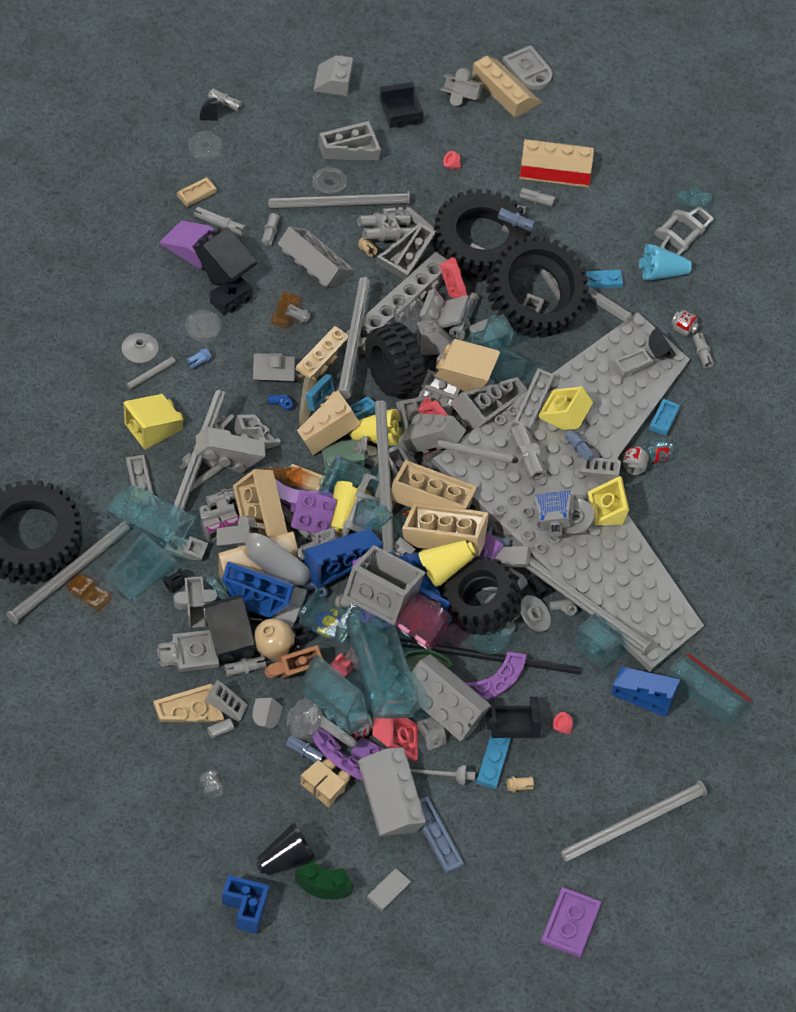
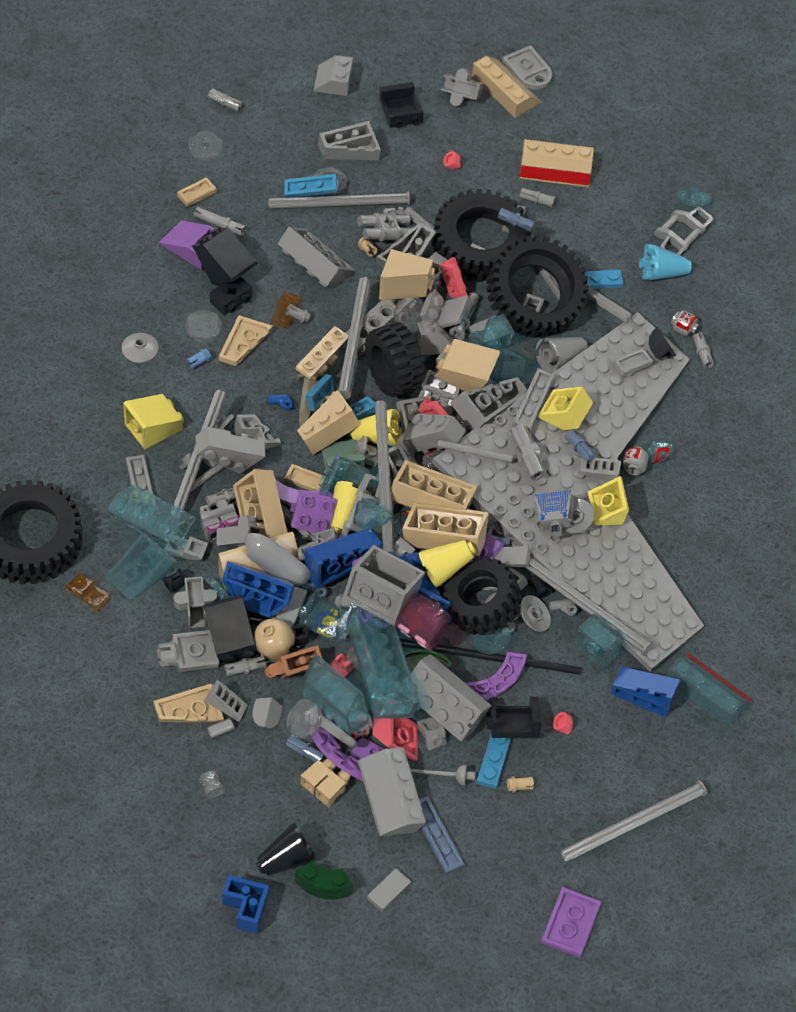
light grey axle [6,522,130,625] -> none
light grey bar [126,357,176,390] -> none
black brick [200,97,217,121] -> none
light grey piece [253,353,295,381] -> none
light grey axle [261,213,280,246] -> none
clear orange slope [263,467,302,486] -> none
dark azure plate [649,399,680,436] -> none
none -> tan wing [219,315,273,366]
none -> dark azure plate [284,174,338,198]
none -> tan slope [379,249,435,300]
none -> light grey cone [536,337,588,374]

